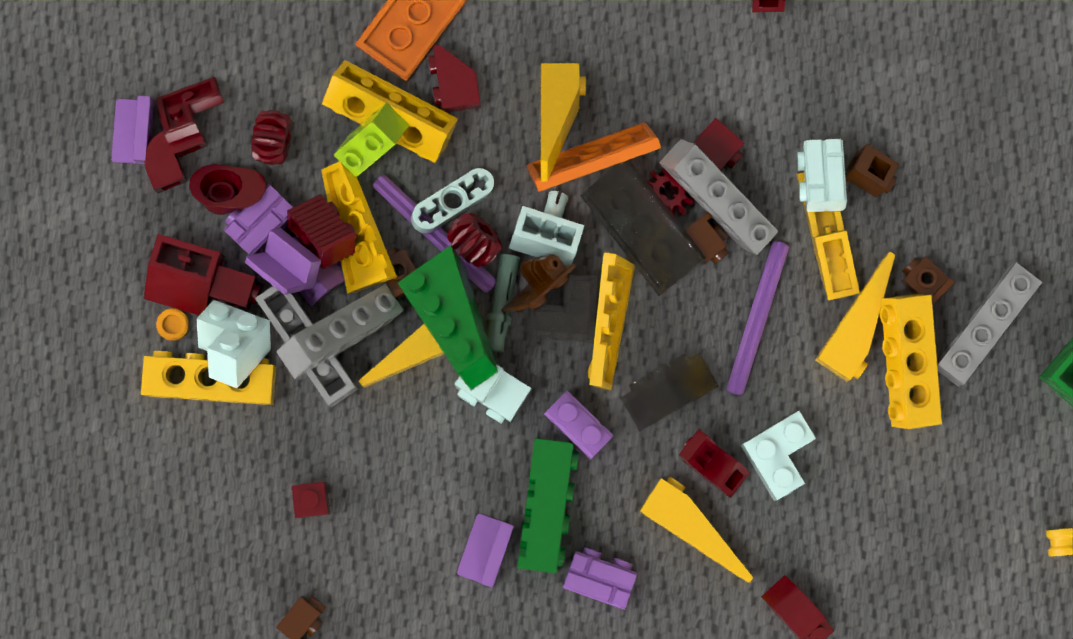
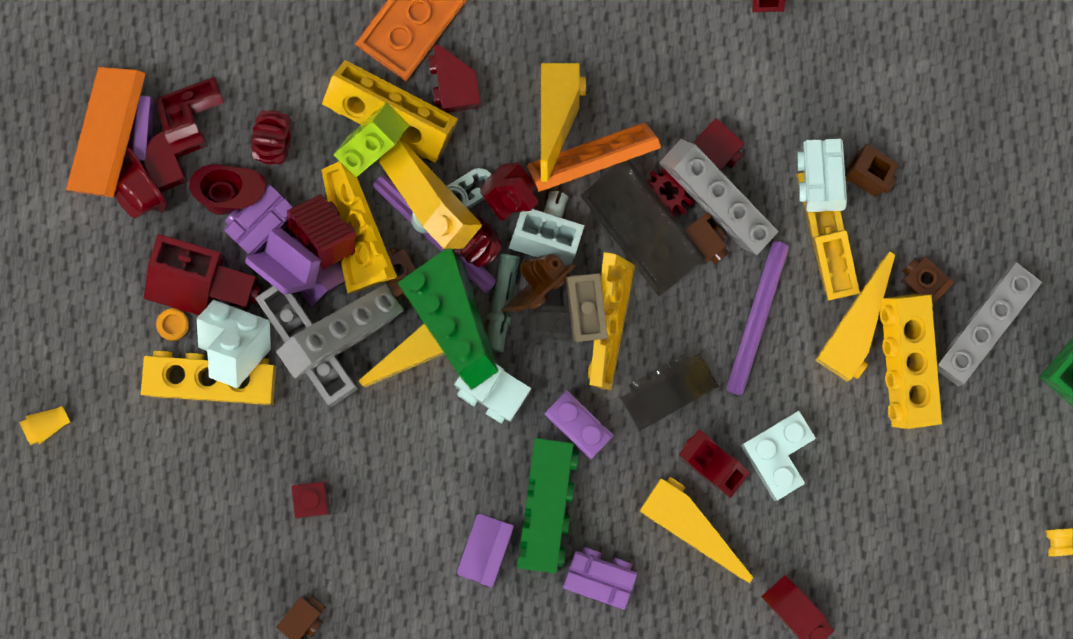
none -> yellow cone [19,406,71,446]
none -> orange tile [66,67,146,198]
none -> dark red piece [114,147,167,218]
none -> yellow slope [379,138,482,249]
none -> dark red brick [480,163,539,221]
none -> dark tan plate [565,273,608,342]

